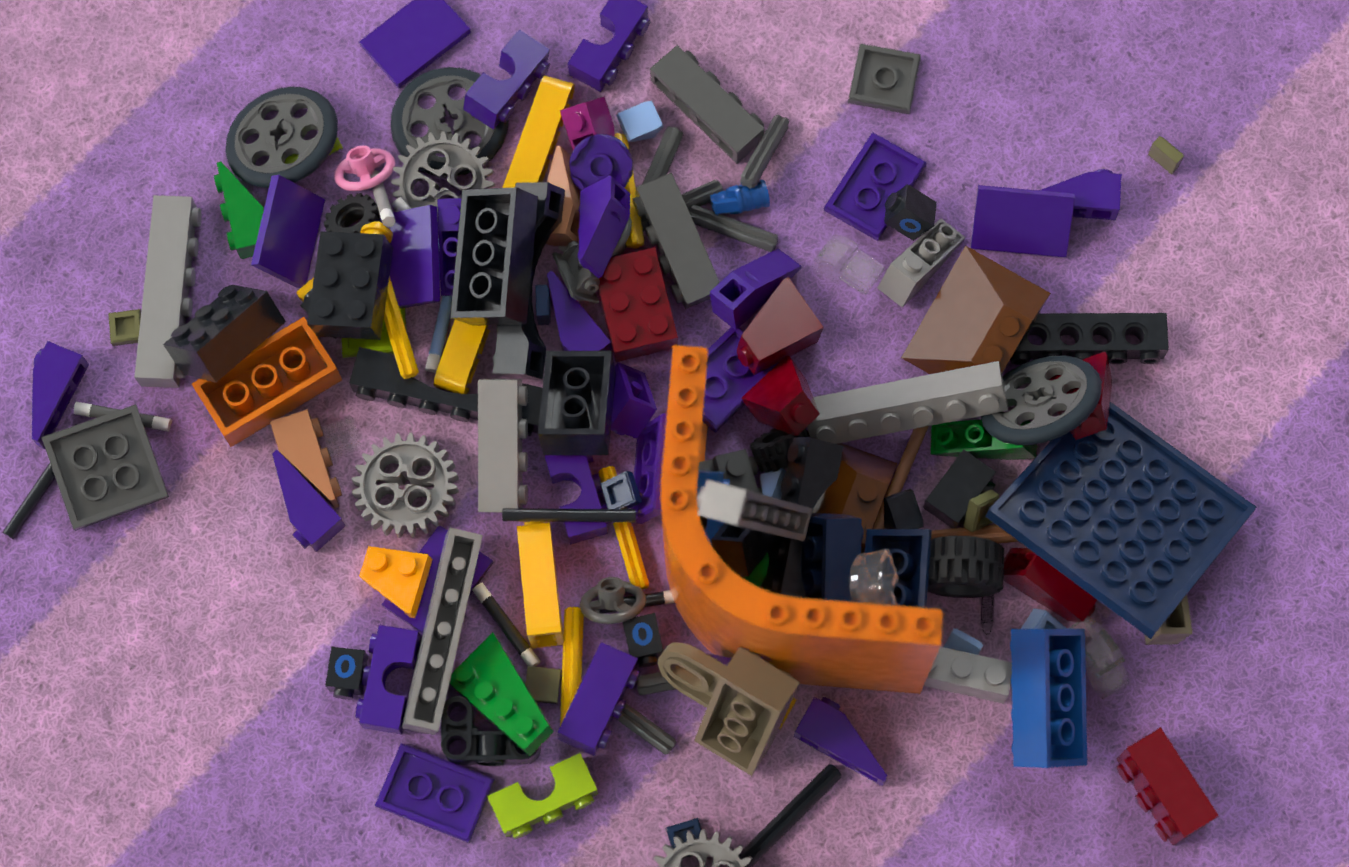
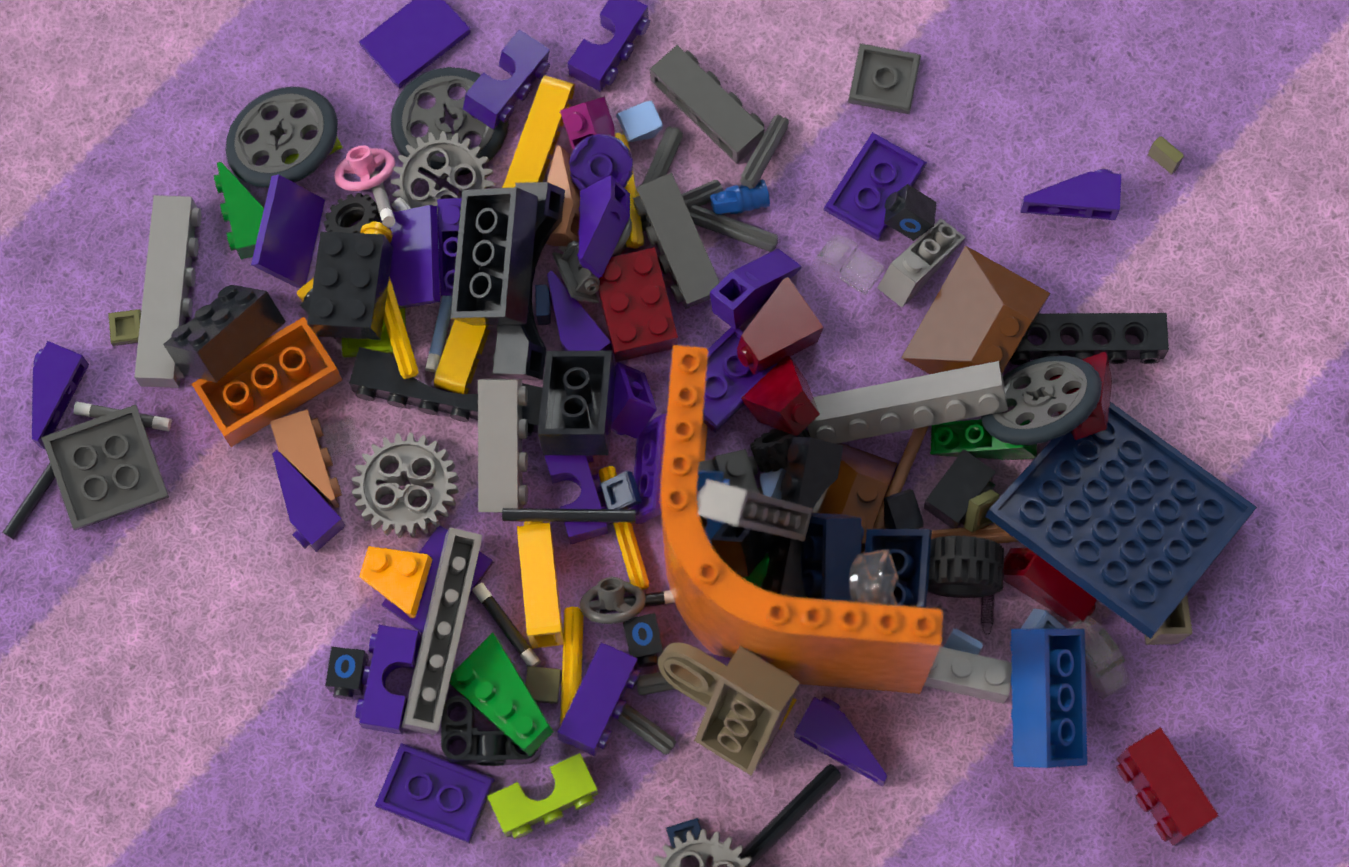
dark purple tile [970,185,1075,257] -> none

